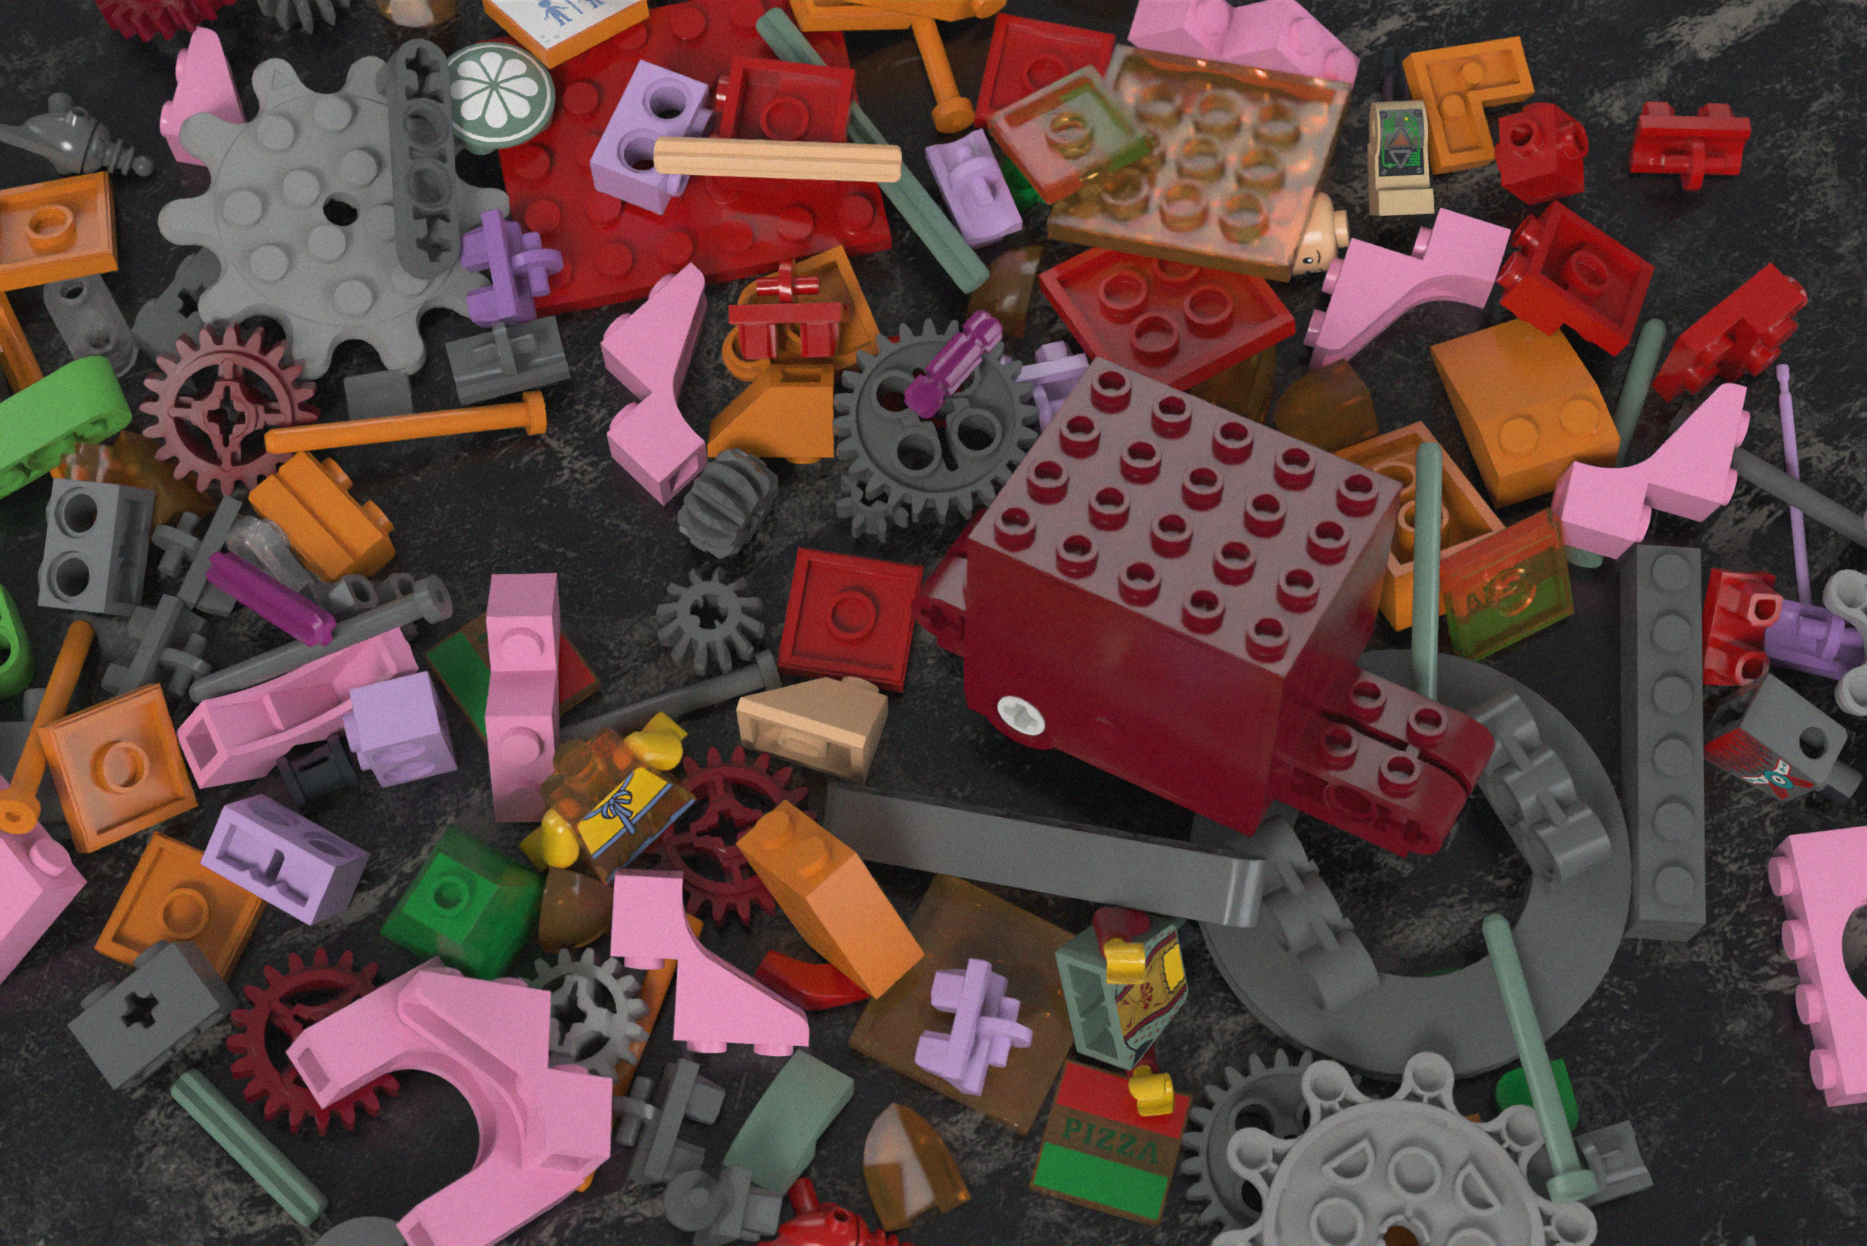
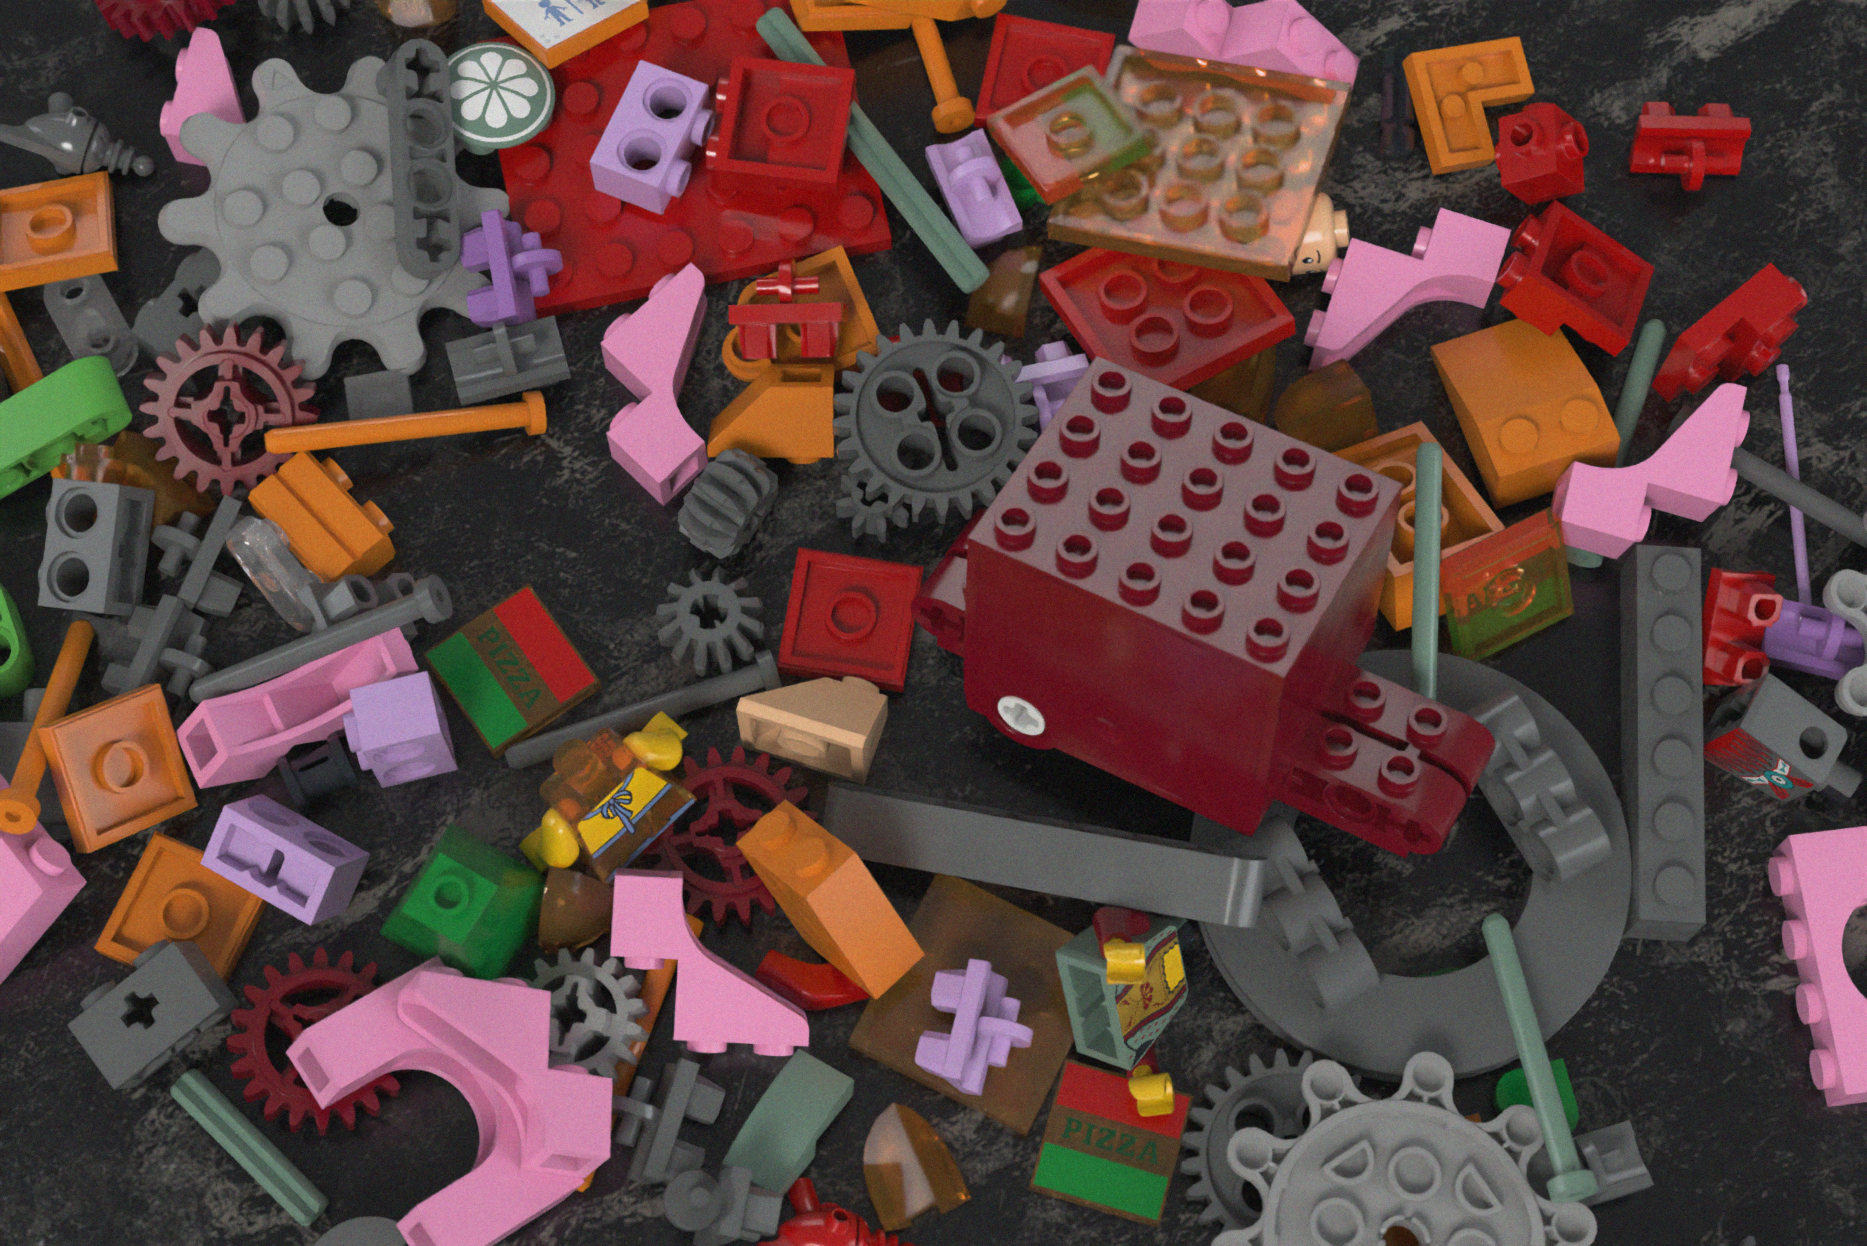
magenta axle [205,551,337,647] -> none
bright pink arch [485,573,562,823] -> none
light nougat axle [654,136,902,183] -> none
magenta axle [904,310,1003,419] -> none
leg [1367,100,1434,216] -> none

